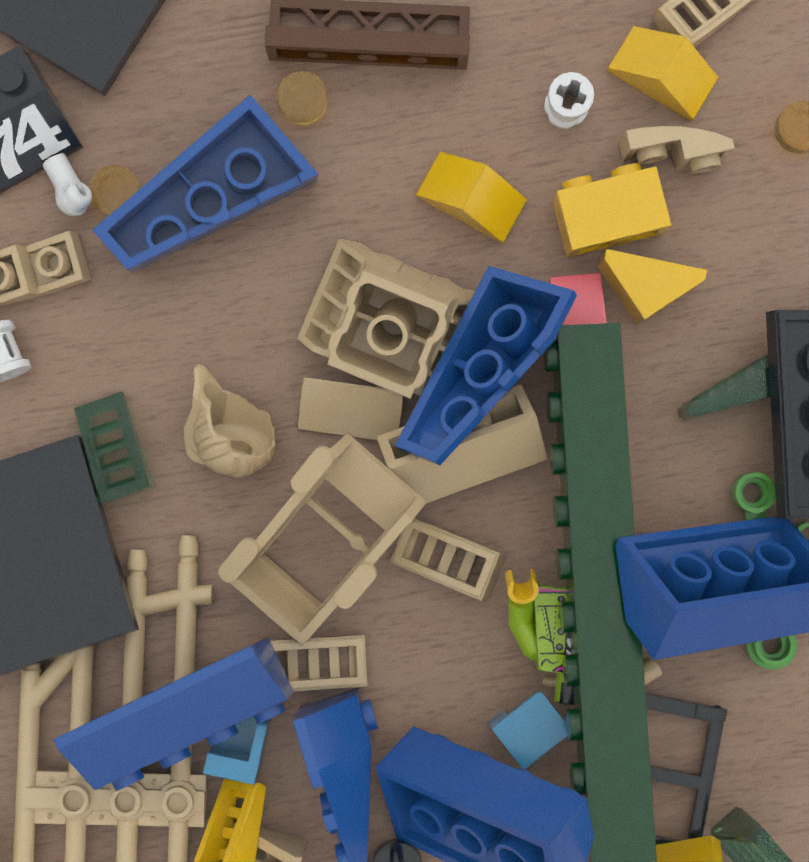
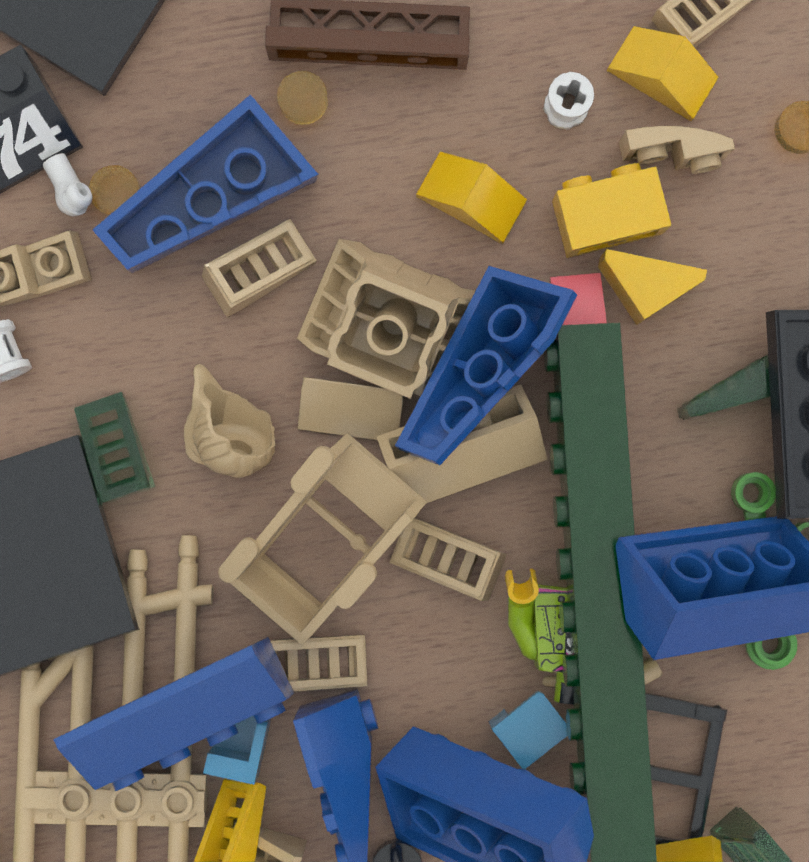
none -> tan slope [202,219,317,317]

